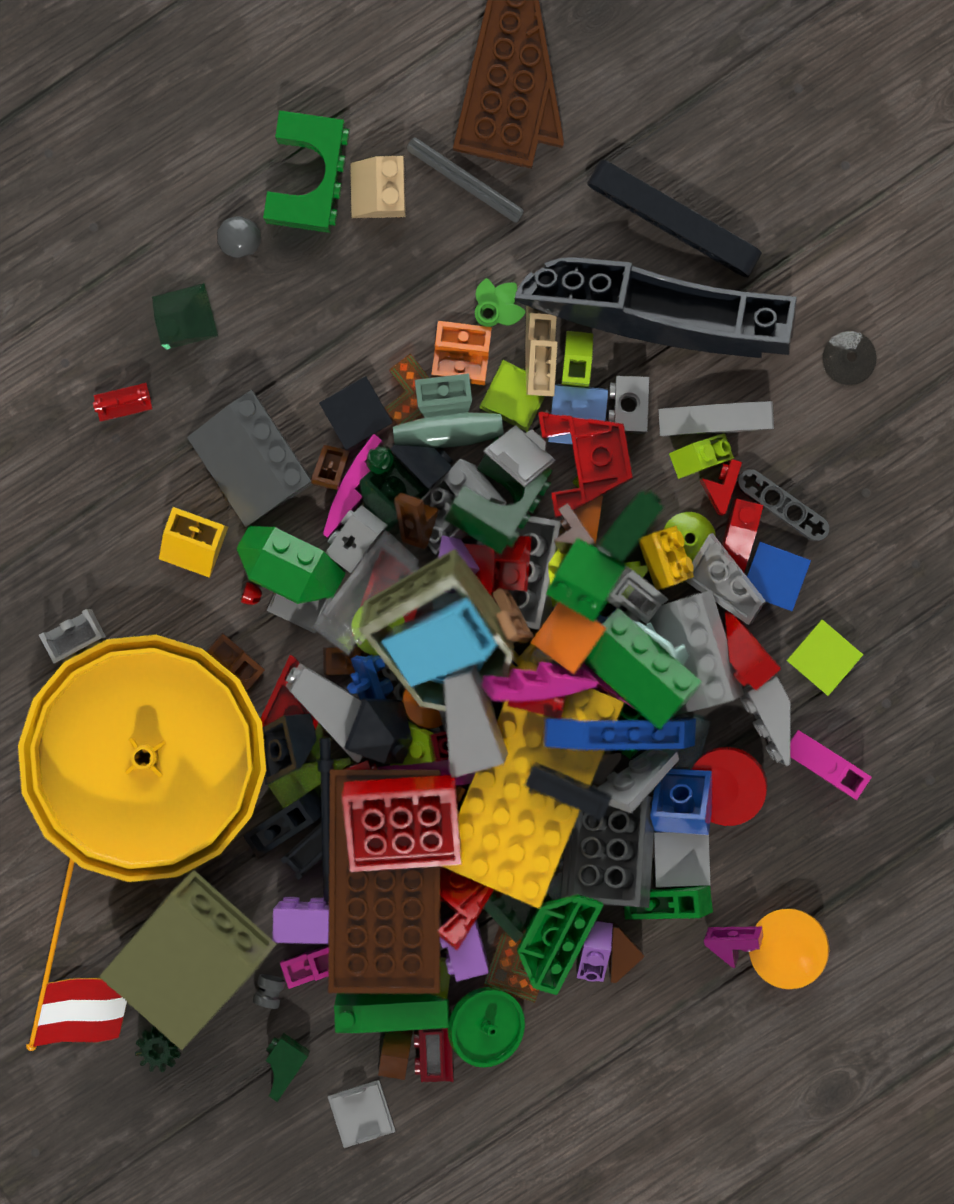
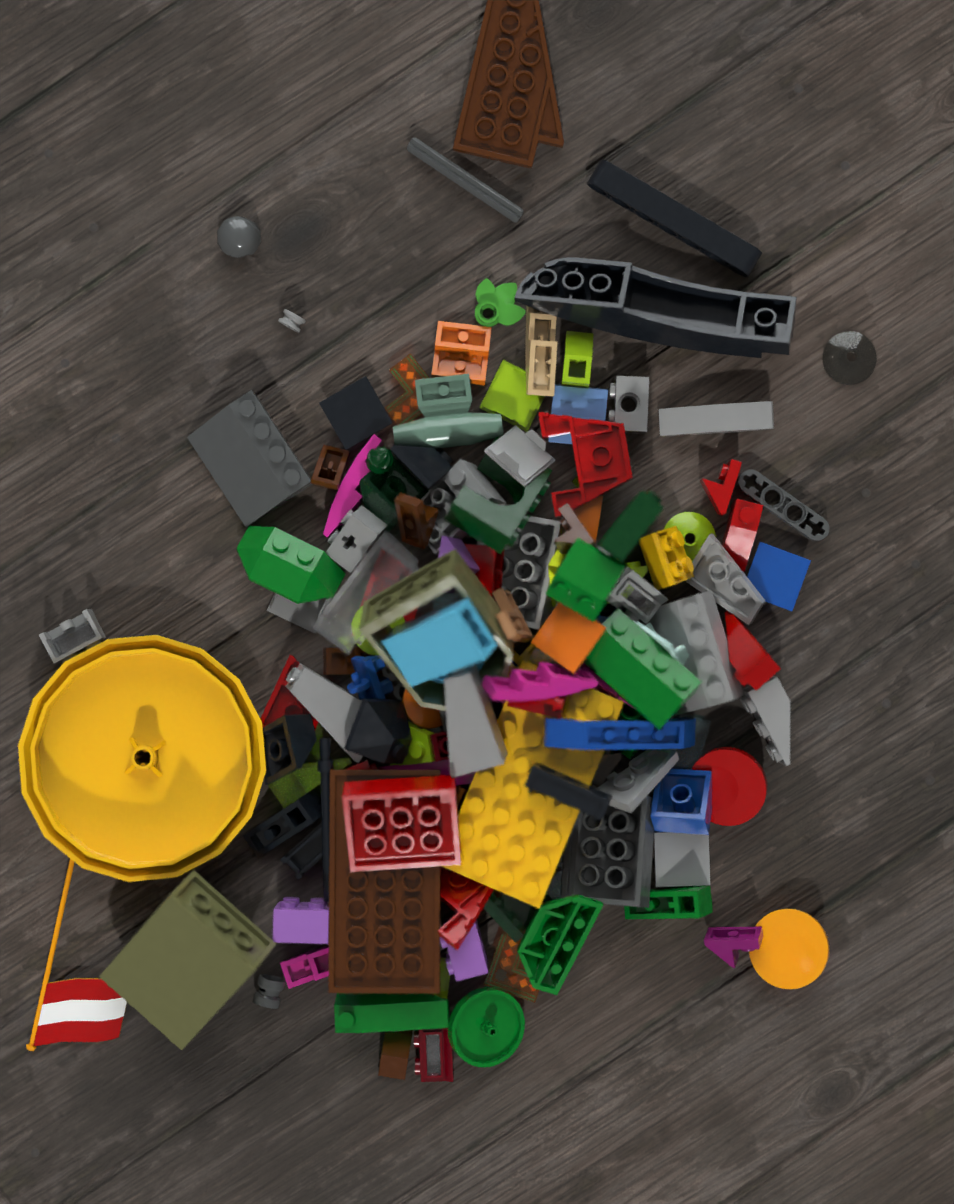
red hinge [93,383,153,422] -> none
clear green gear [135,1025,181,1072] -> none
clear green slope [152,283,219,350] -> none
yellow slope [159,507,228,578] -> none
reddish brown slope [206,632,265,690] -> none
red hinge [241,582,262,605] -> none
green arch [263,110,350,233] -> none
dark green arch [265,1033,310,1102] -> none
light grey piece [328,1080,396,1148] -> none
tan slope [351,156,406,218] -> none
red slope [494,536,532,592] -> none
medium lavender slope [577,921,613,982] -> none
reddish brown slope [609,924,645,983] -> none
lime slope [669,433,734,479] -> none
lime piece [786,620,863,696] -> none
dark pink slope [790,730,872,800] -> none
none -> light grey bush [278,309,306,333]

